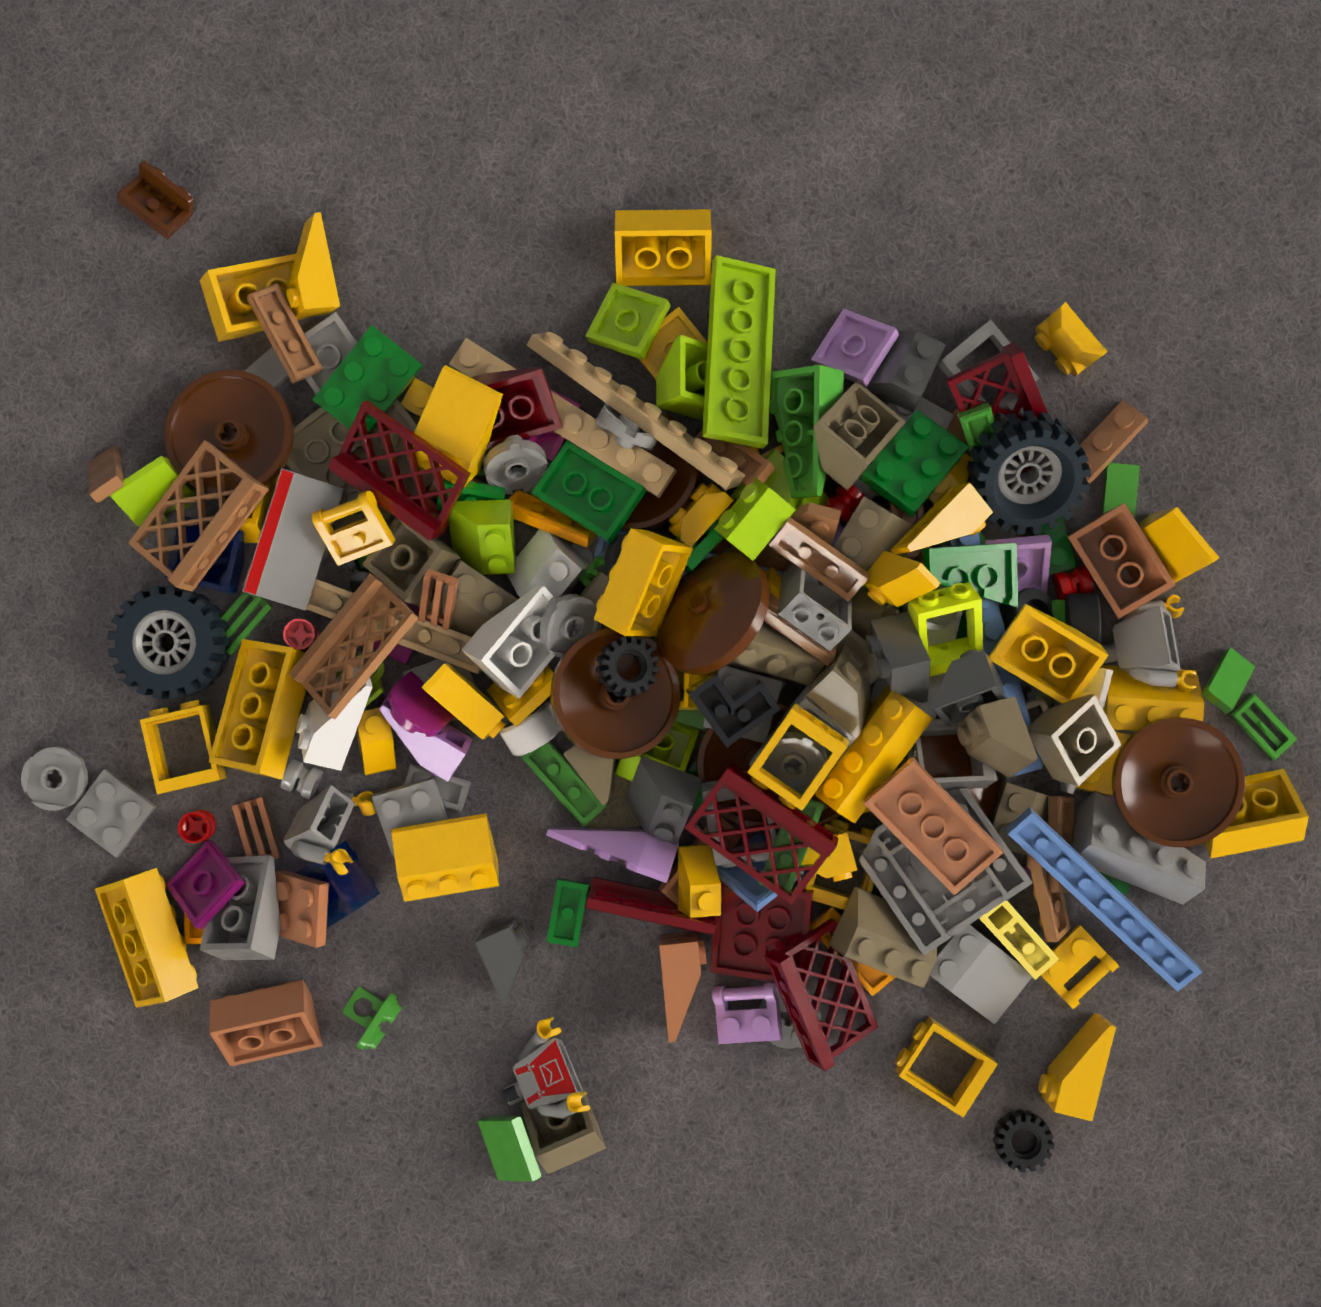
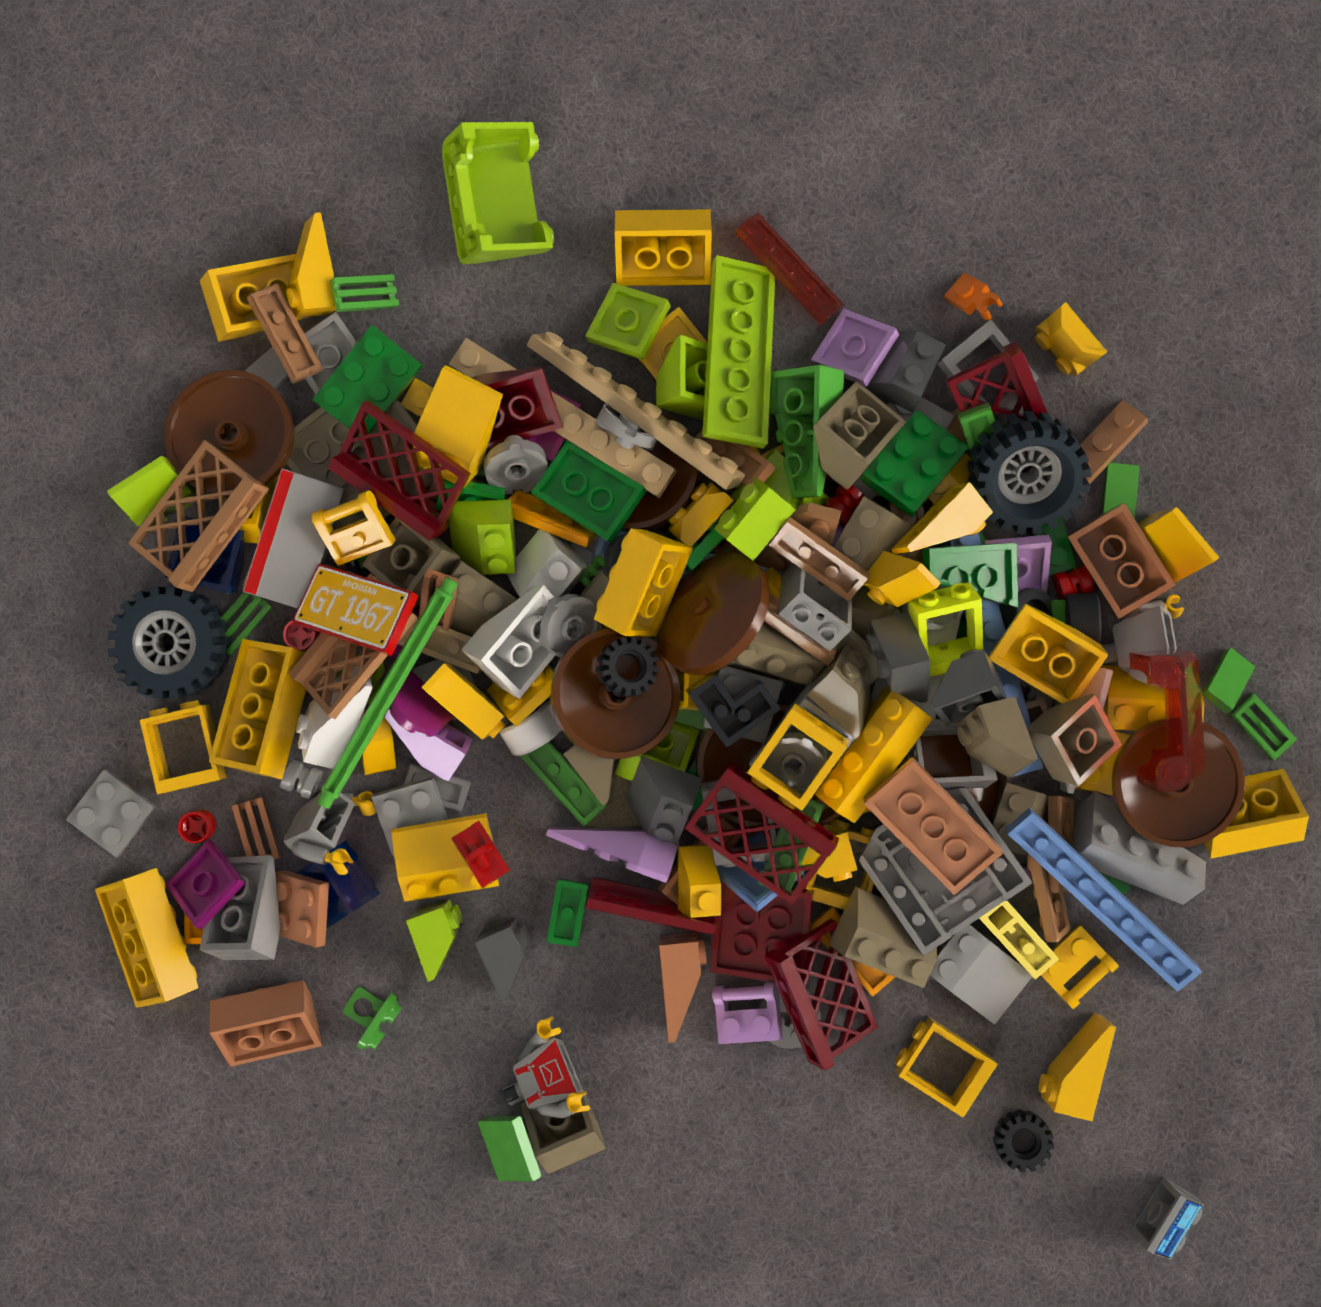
light grey plate [21,747,88,811] -> none
medium nougat tile [88,445,124,503] -> none
reddish brown bracket [117,161,194,240] -> none
none -> tile [292,563,419,656]
none -> bright green piece [316,576,459,809]
none -> bright green tile [330,274,399,312]
none -> lime slope [406,899,463,982]
none -> lime windscreen [442,122,554,264]
none -> red hips [451,820,511,888]
none -> clear red tile [734,213,844,325]
none -> orange plate [944,272,1003,320]
none -> clear red windscreen [1129,649,1205,792]
none -> light grey slope [1131,1177,1204,1259]

